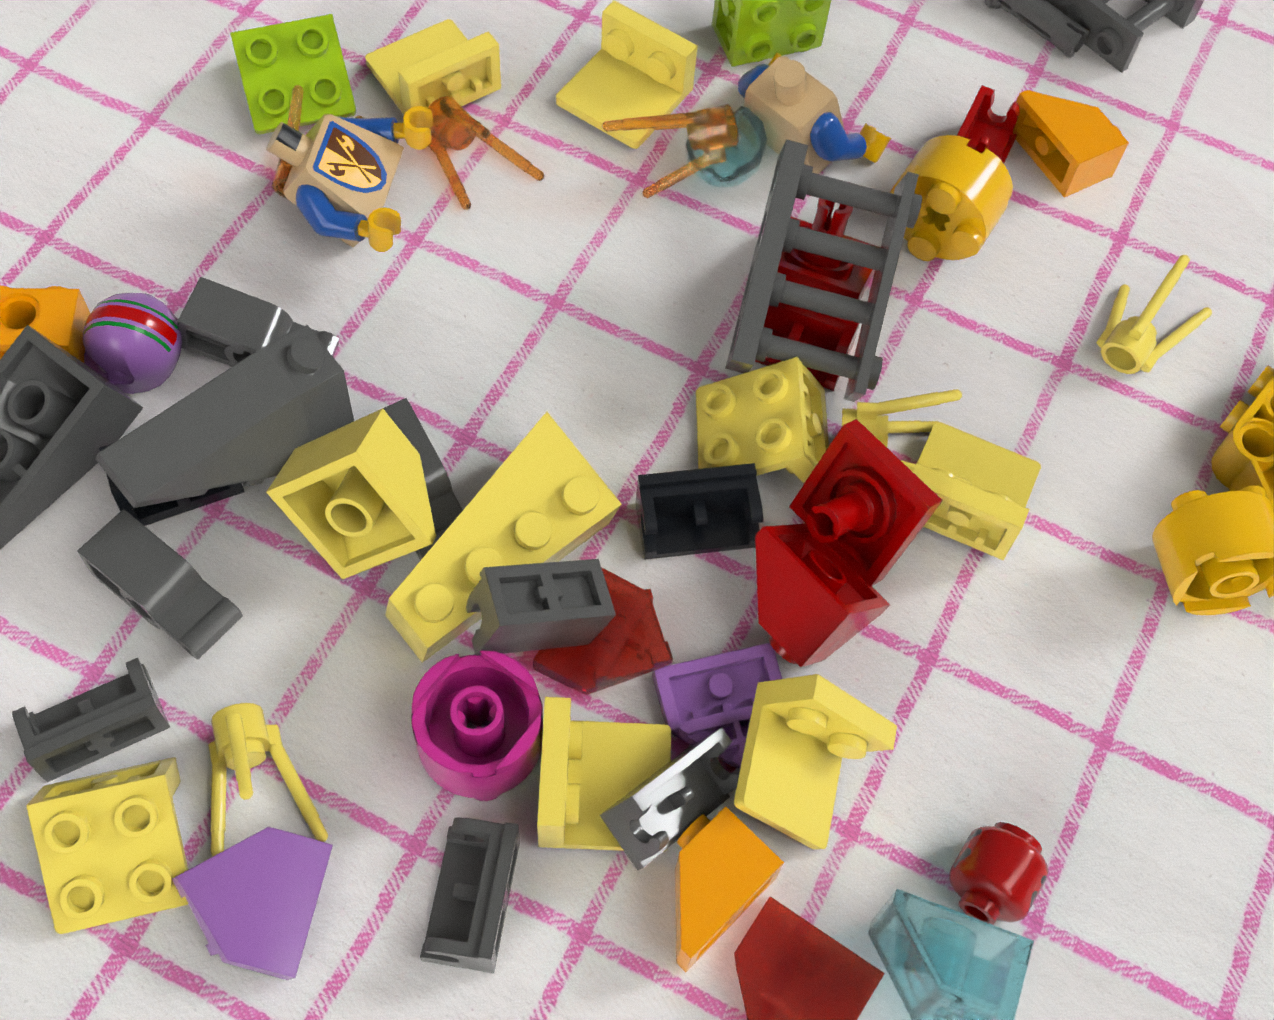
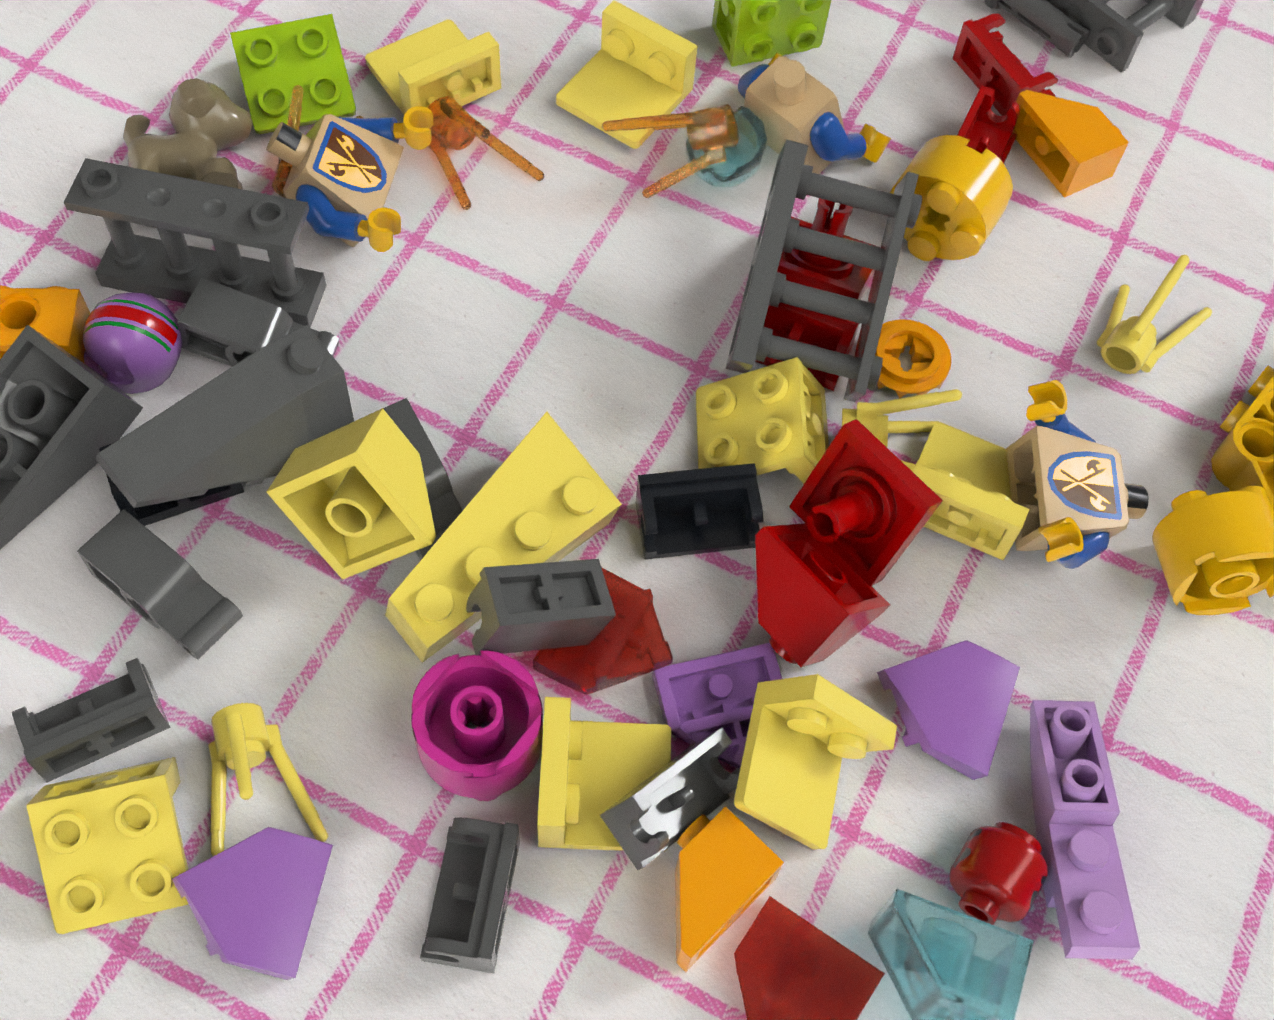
none -> dark grey fence [64,158,327,328]
none -> dark tan animal [123,78,253,228]
none -> light orange gear [875,319,952,399]
none -> medium lavender slope [877,640,1020,780]
none -> red hinge [952,13,1058,116]
none -> torso [1006,380,1149,569]
none -> lavender slope [1030,700,1140,960]

